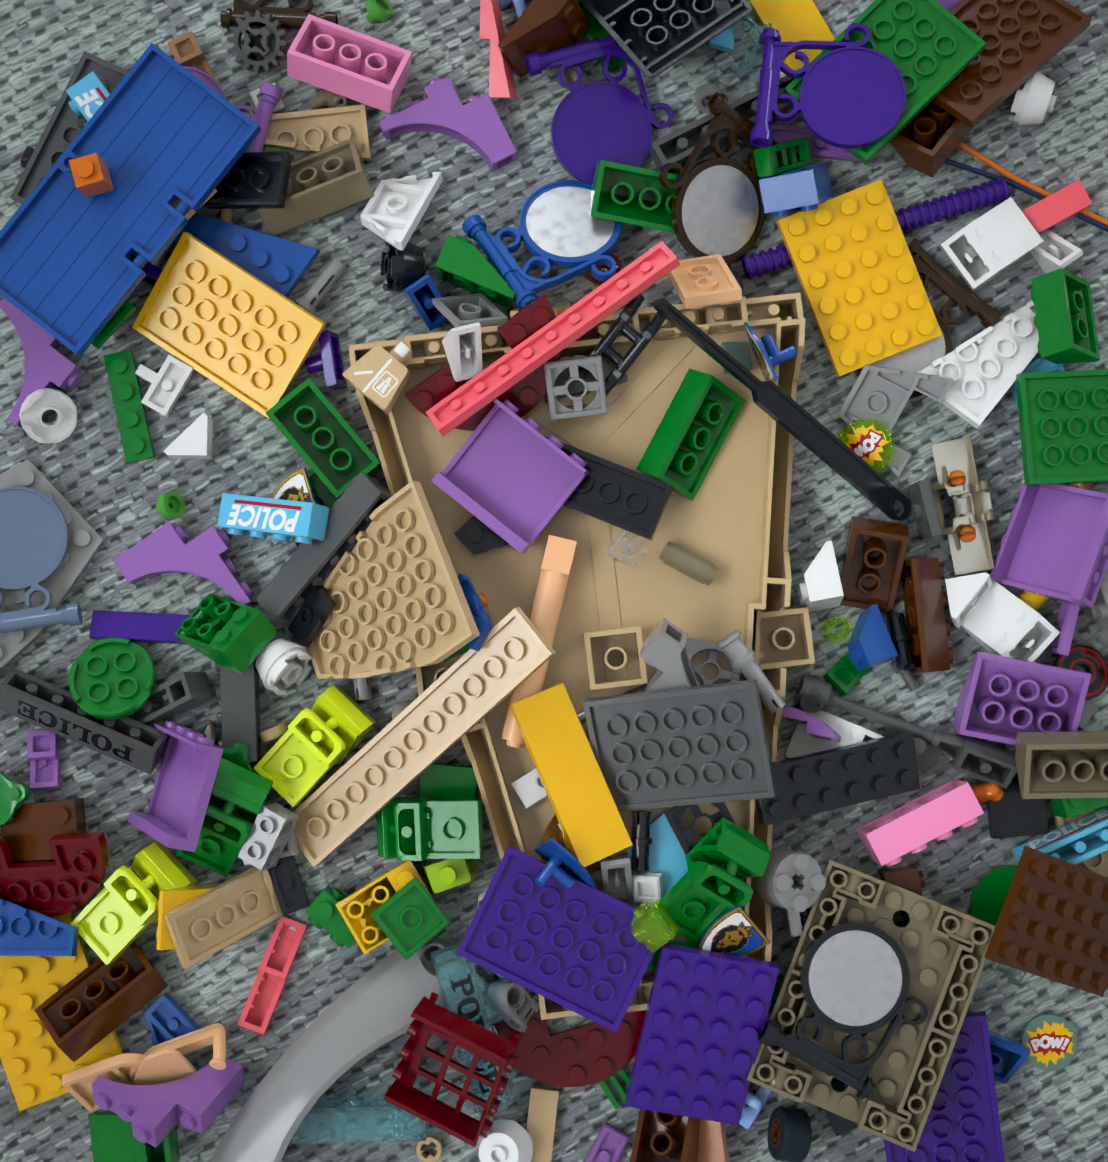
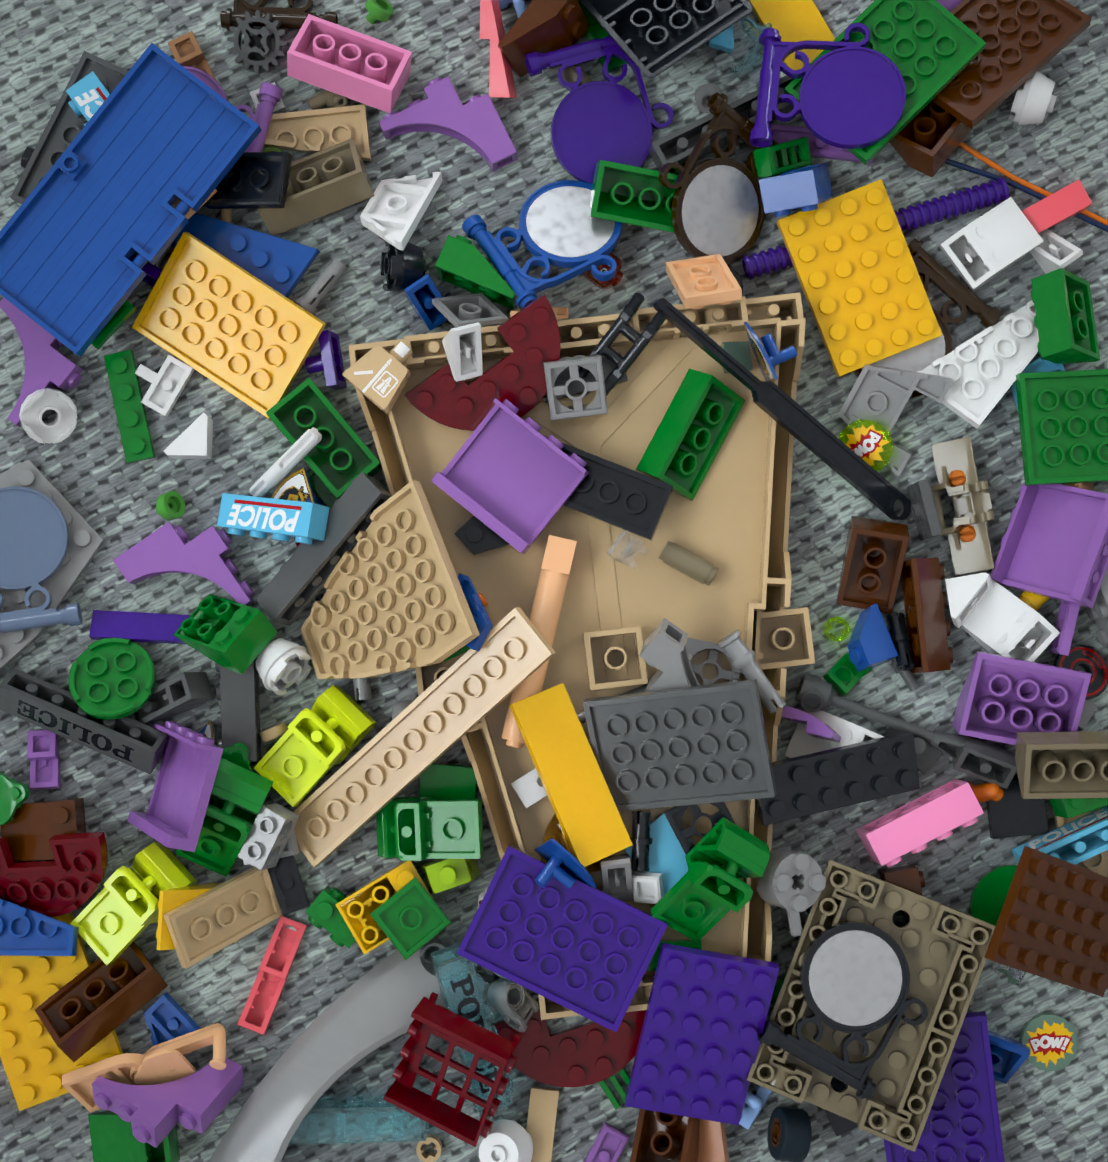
orange brick [69,153,114,198] -> none
black plate [288,586,336,647] -> none
coral plate [425,241,680,436] -> none
clear neon green brick [630,899,679,953] -> none
shield [699,905,770,957] -> none
white slope [797,541,844,612] -> none
none -> white axle [249,427,322,497]

